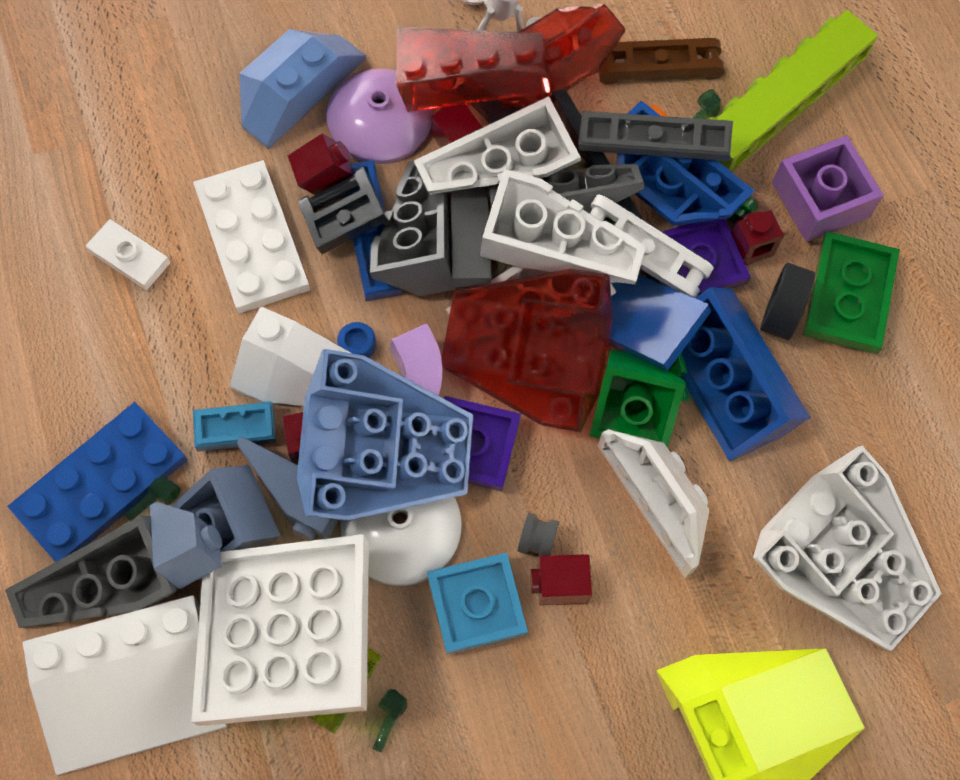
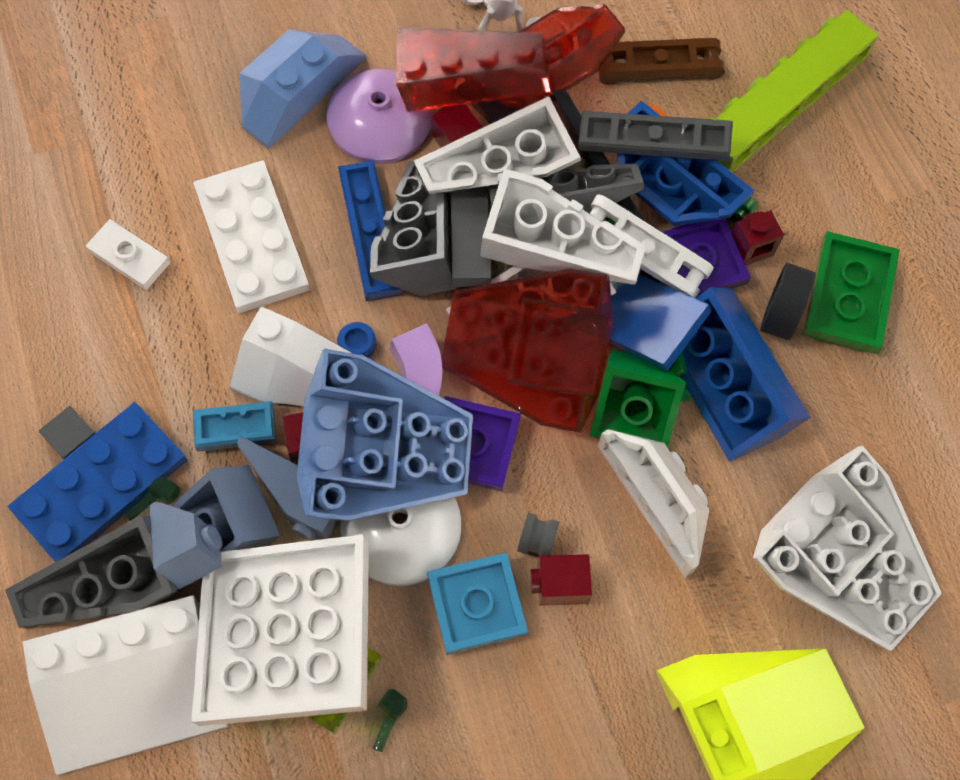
dark red brick [287,133,353,195] -> none
black plate [298,166,388,254] -> none
clear green hand [693,89,721,119] -> none
medium lavender brick [772,135,884,242] -> none
none -> dark grey tile [38,405,95,459]

